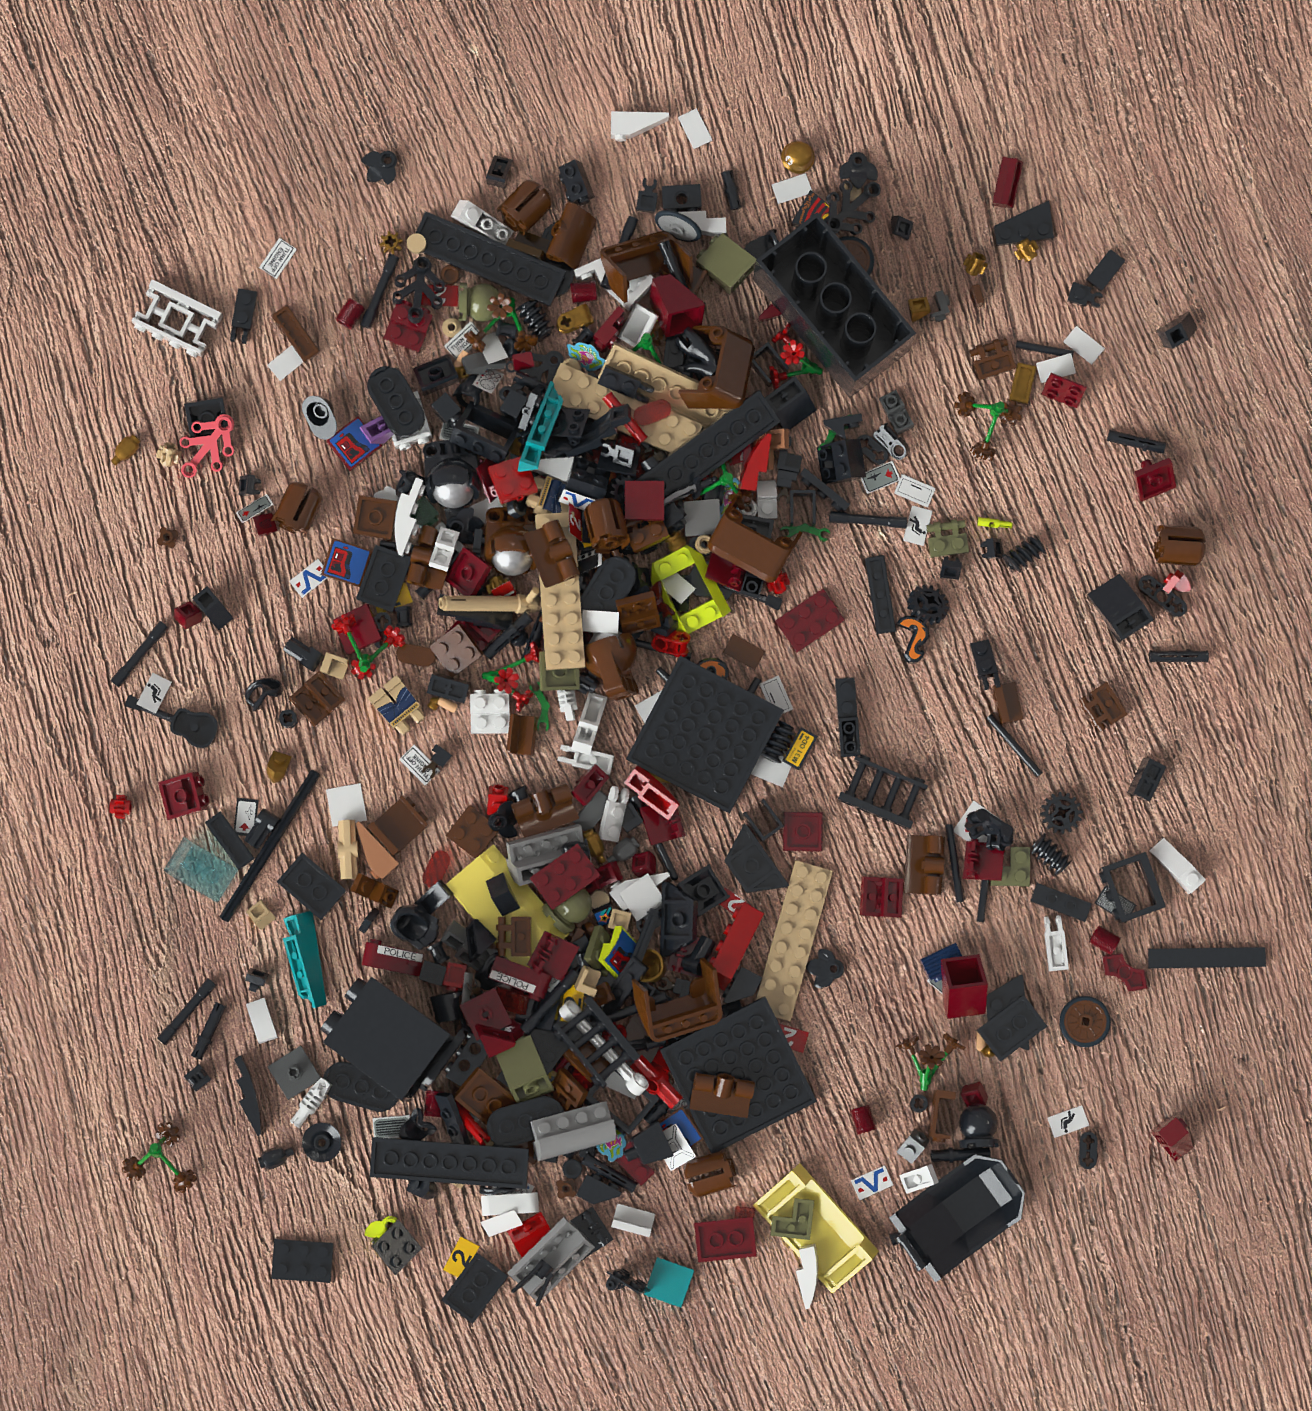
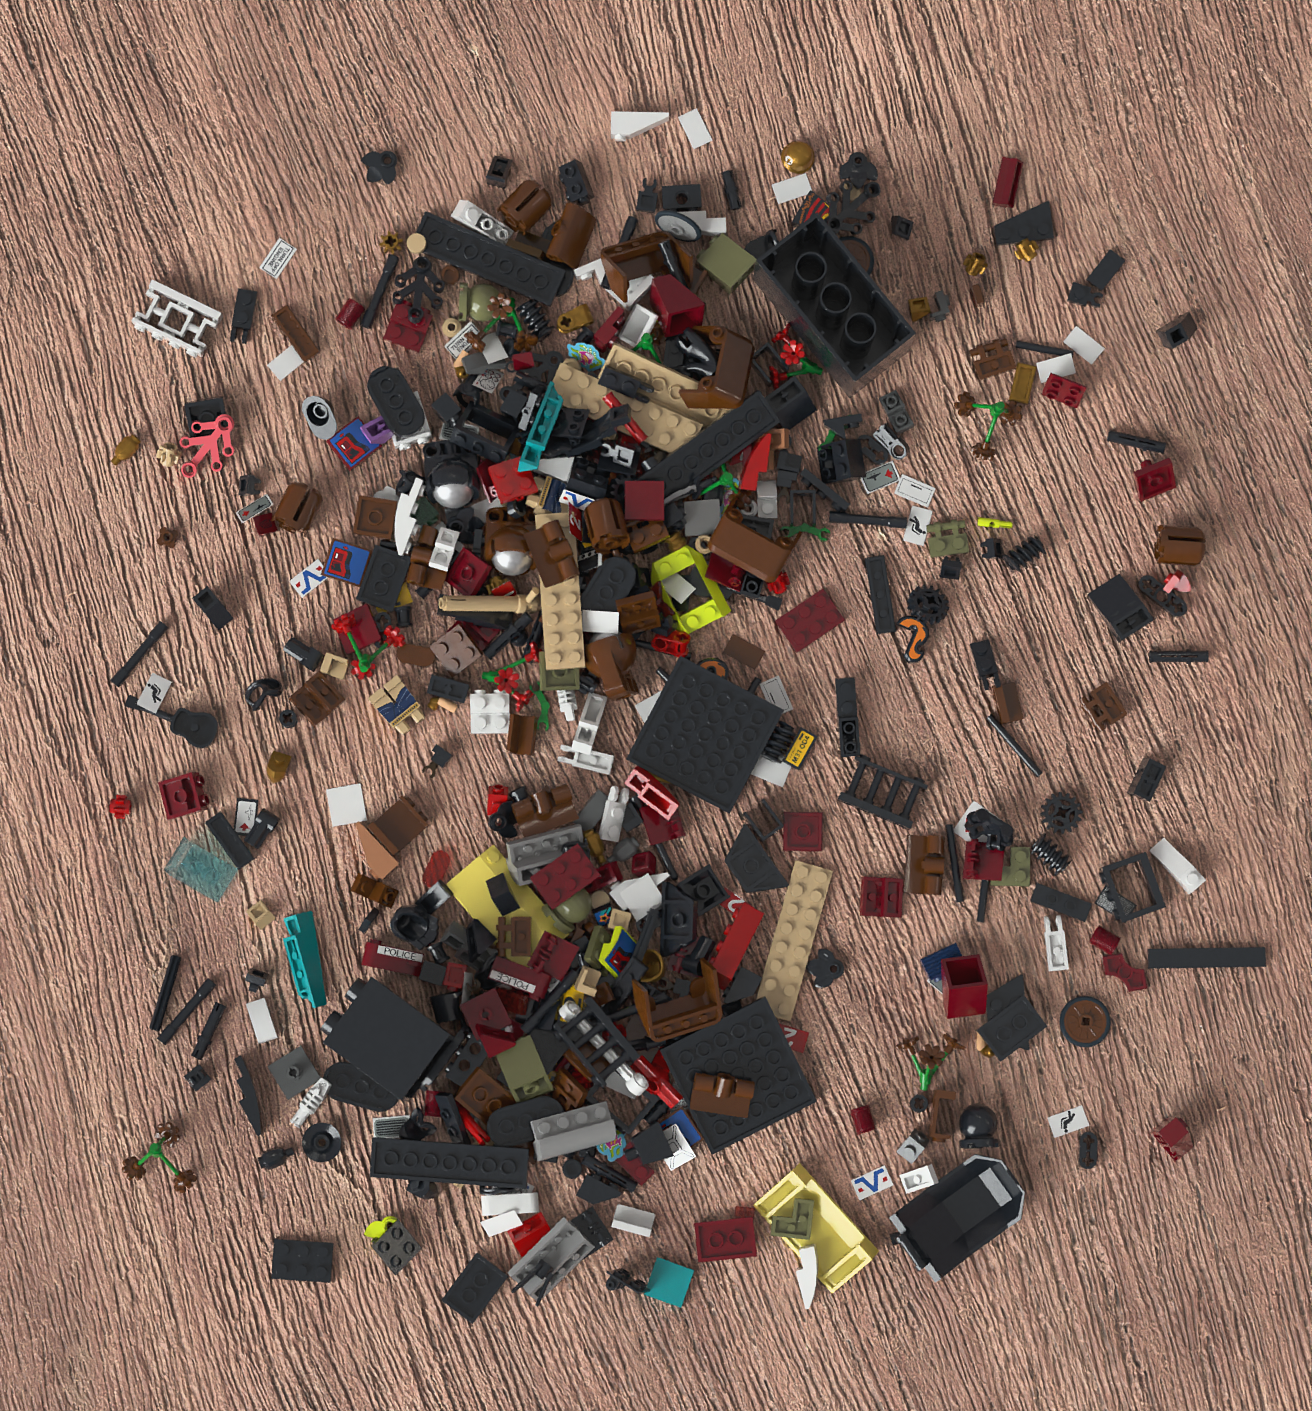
dark red slope [174,601,202,630] -> none
black axle [220,770,320,922] -> none
black plate [277,853,347,920] -> none
tan piece [338,820,358,880] -> none
white sticker [399,745,440,785] -> none
black slope [413,354,460,396] -> none
red sticker [421,285,458,307] -> none
yellow sticker [443,1236,480,1278] -> none
reddish brown plate [445,805,498,859] -> none
reddish brown plate [556,1178,576,1199] -> none
dark red piece [570,280,598,304] -> none
dark red slope [571,764,609,806] -> none
clear red tile [633,399,671,426] -> none
reddish brown cylinder [684,1148,738,1197] -> none
dark red slope [757,304,782,323] -> none
black pin [930,1147,991,1163] -> none
dark red slope [961,1081,988,1107] -> none
none -> black axle [150,955,181,1031]

